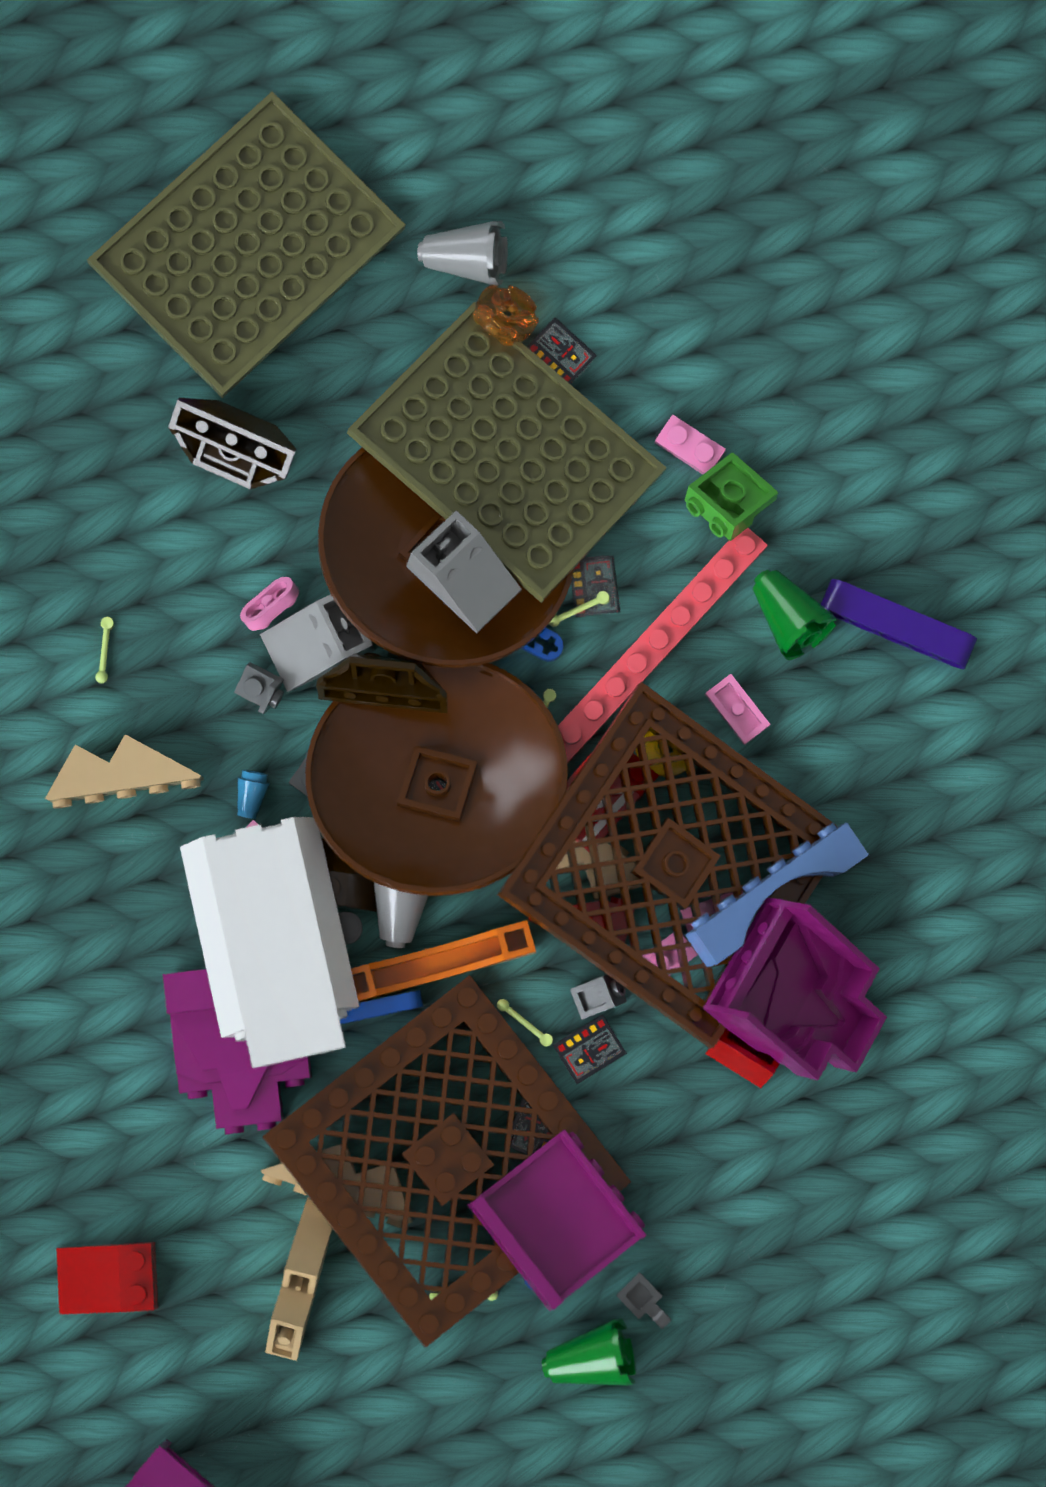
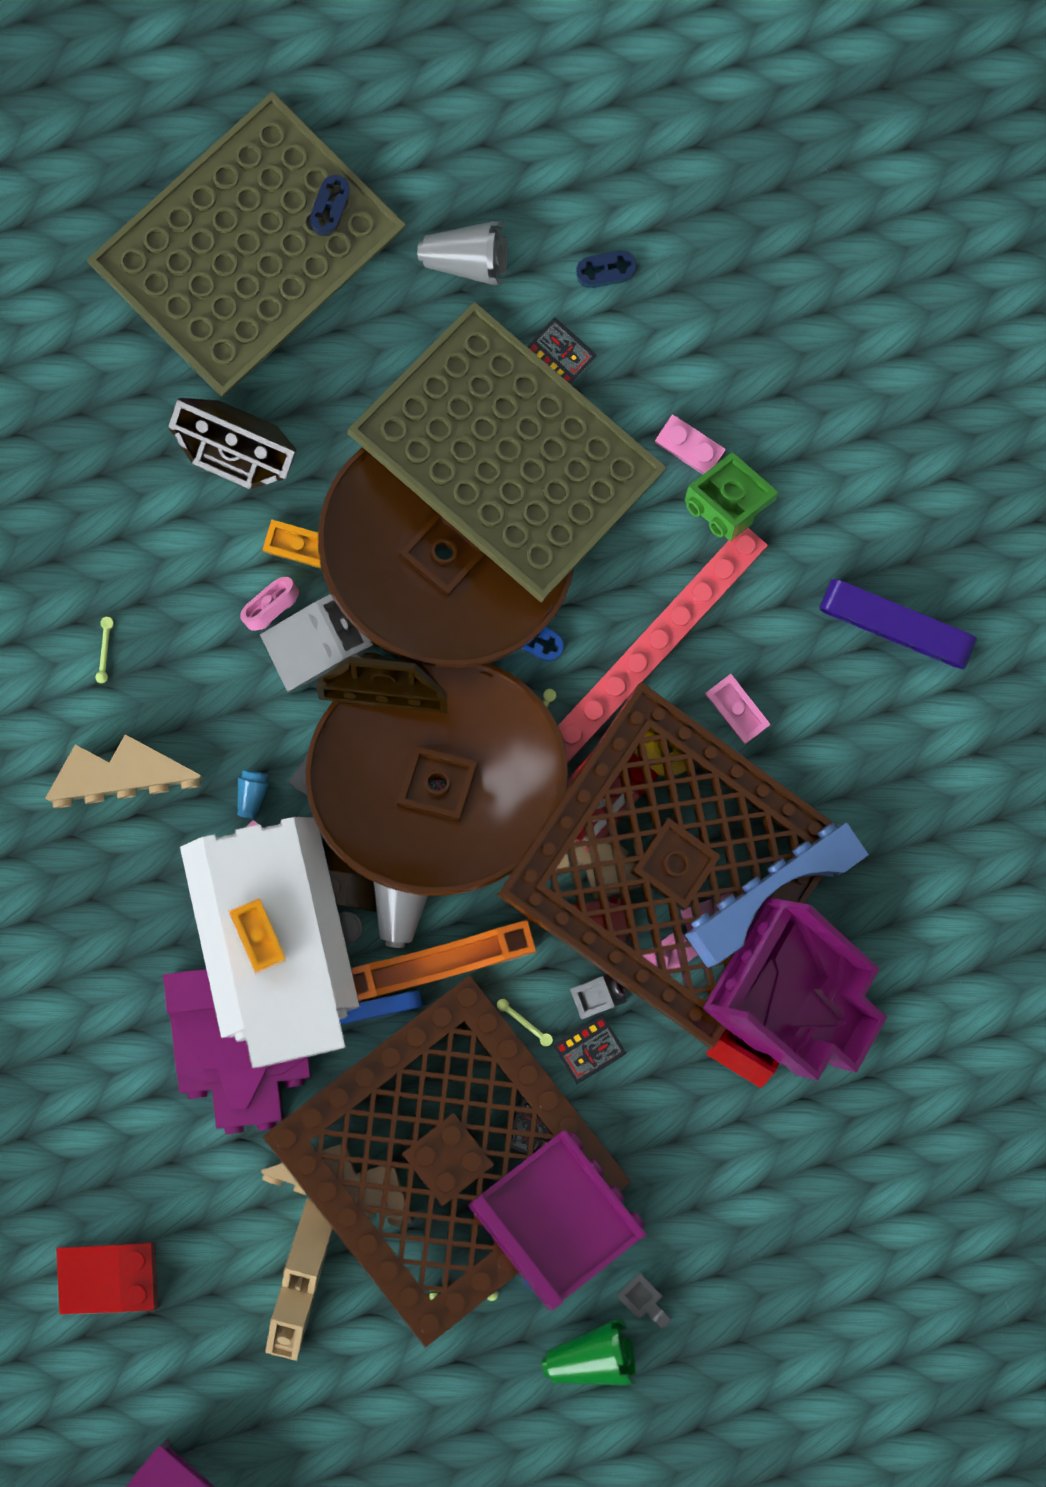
dark grey bracket [234,662,284,714] -> none
light grey slope [406,511,522,633] -> none
clear orange plate [473,285,538,346] -> none
yellowish green hinge [549,591,610,627] -> none
clear piece [571,556,621,618] -> none
green cone [753,569,837,660] -> none
none -> light orange plate [229,898,286,974]
none -> light orange plate [262,519,321,569]
none -> dark blue beam [310,175,350,236]
none -> dark blue beam [576,251,636,288]

